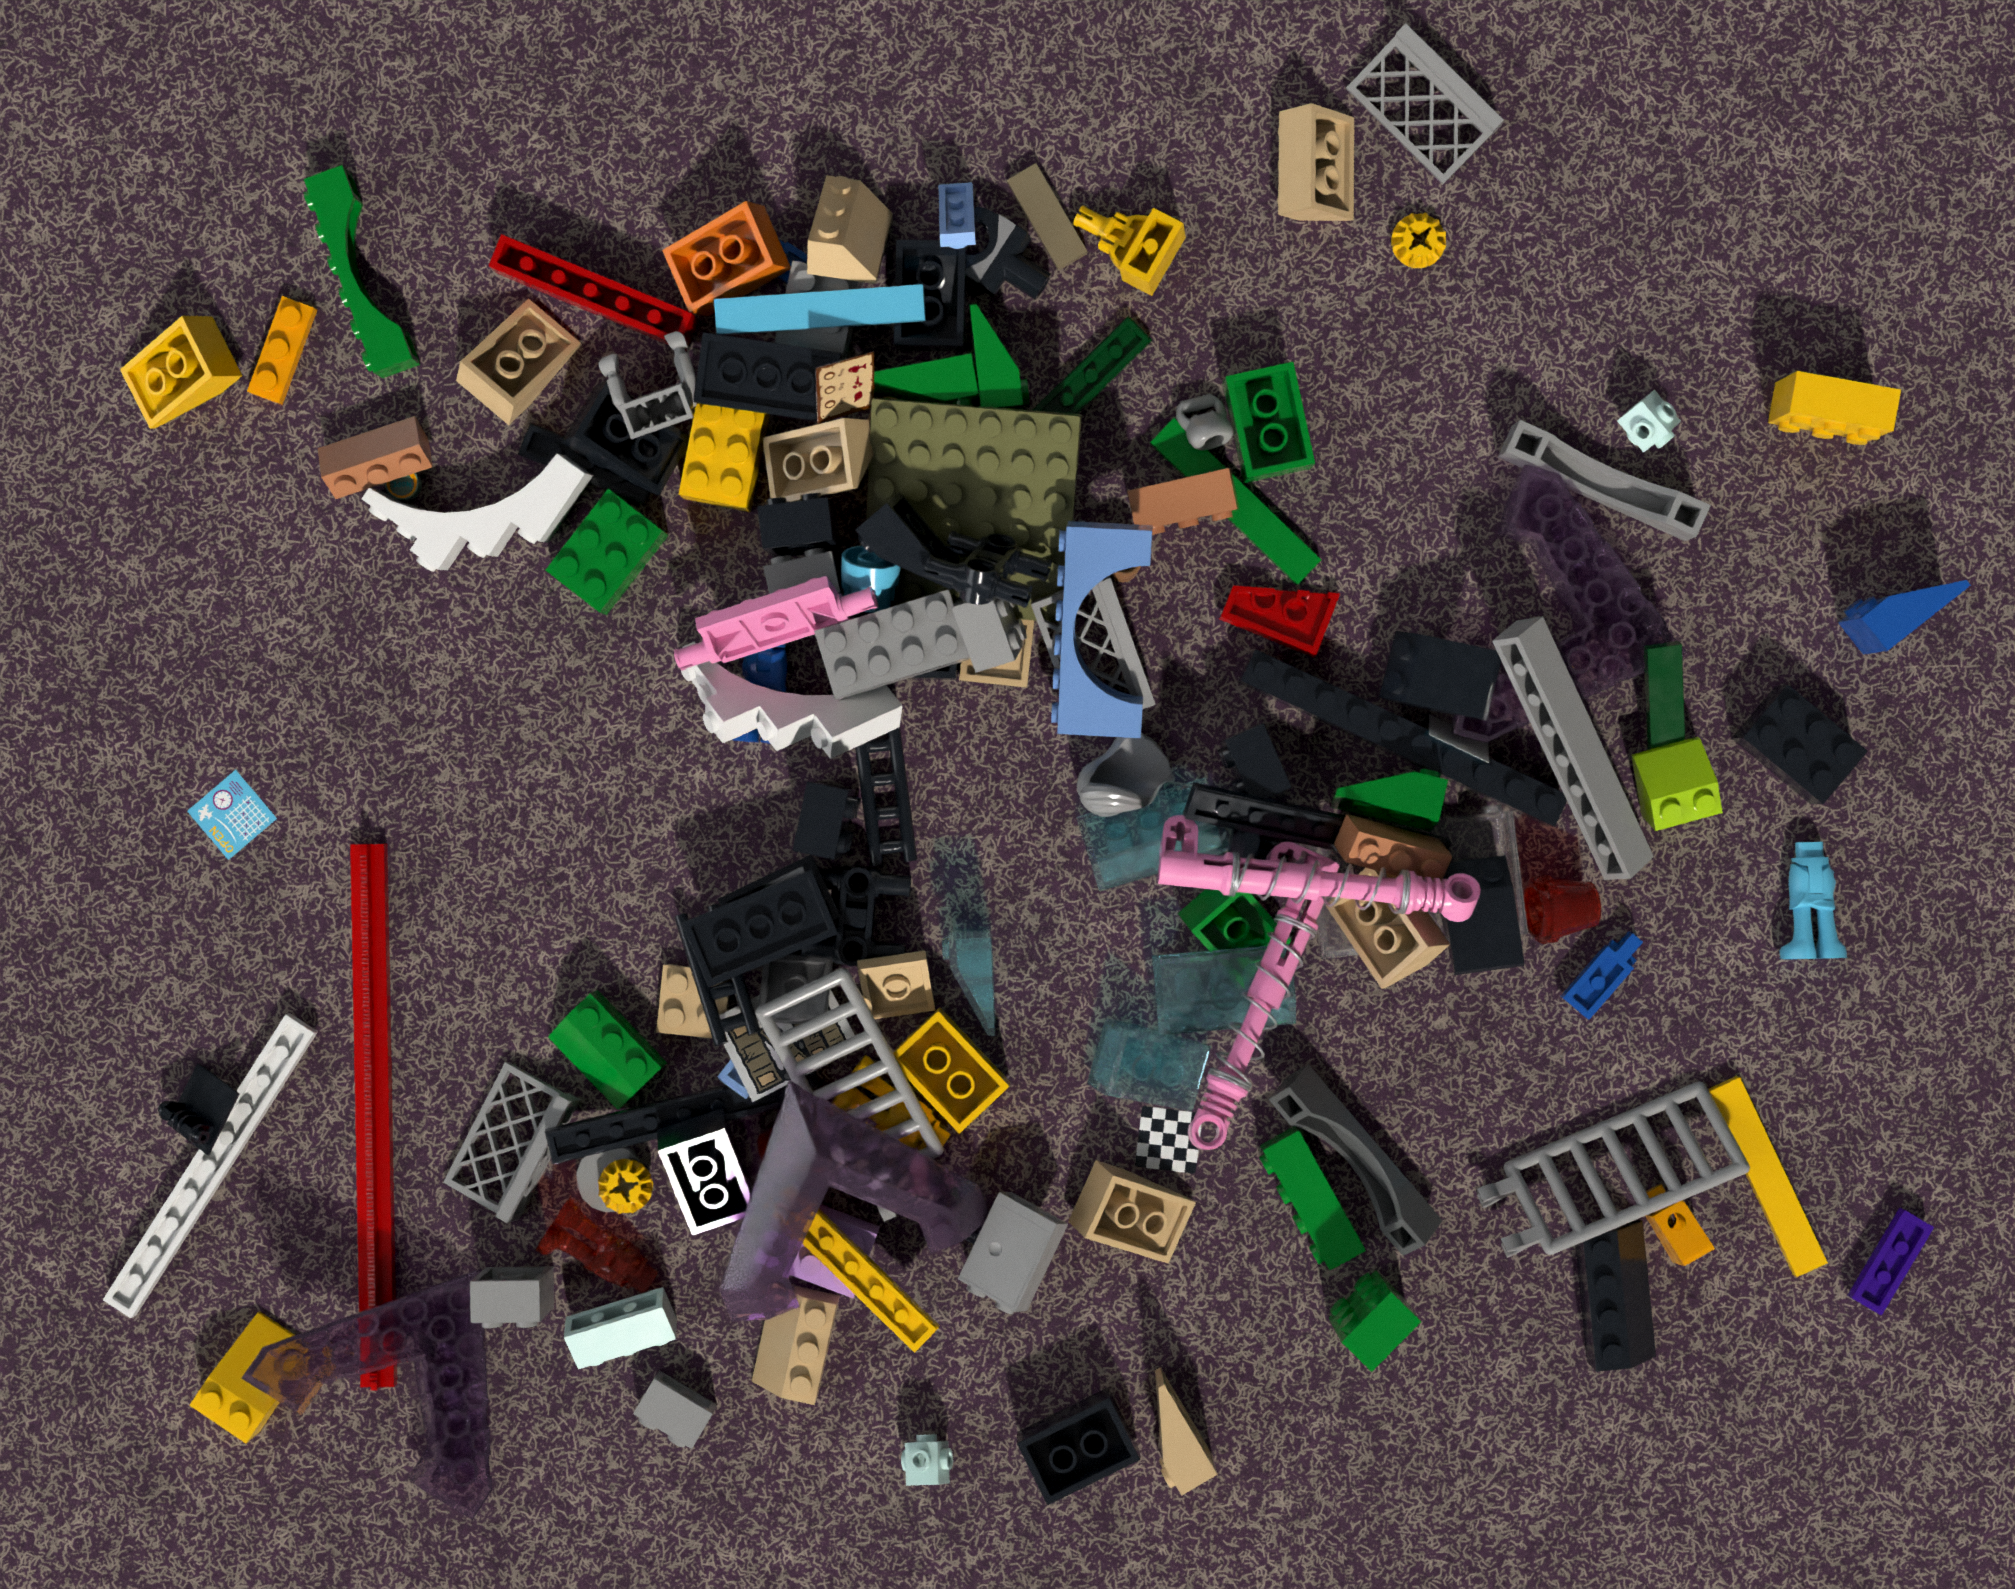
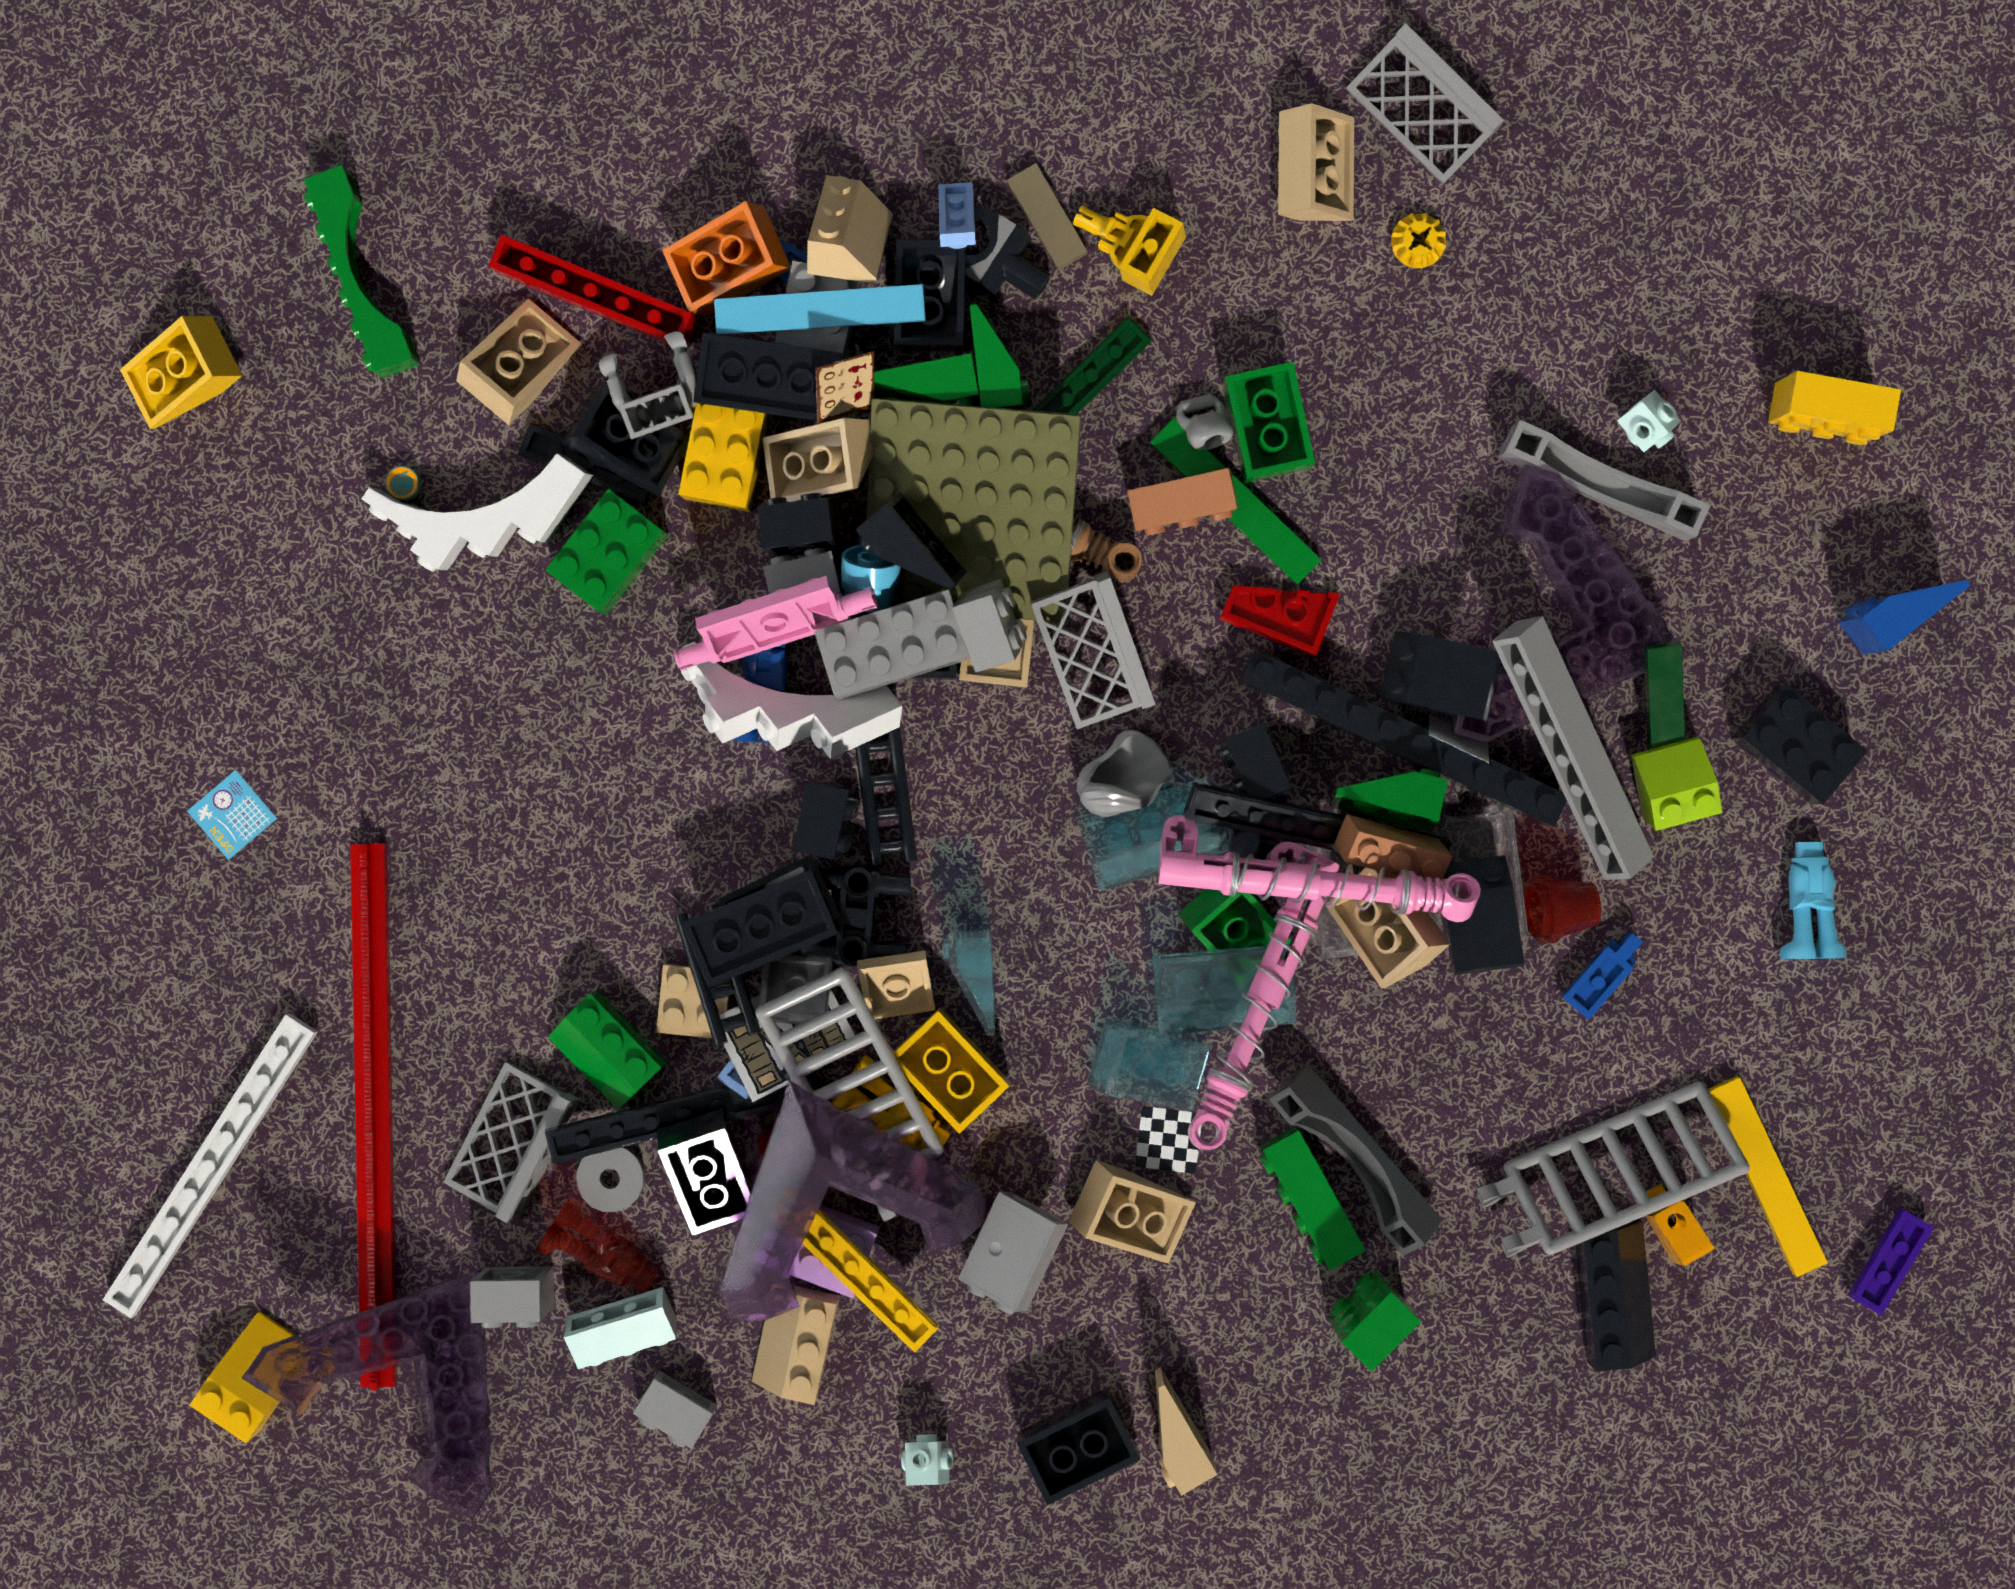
black hinge [158,1063,240,1155] -> none
light orange plate [247,296,317,405] -> none
nougat brick [318,416,433,499] -> none
yellow gear [598,1159,653,1214] -> none
black piece [923,531,1052,608] -> none
medium blue arch [1051,521,1153,738] -> none

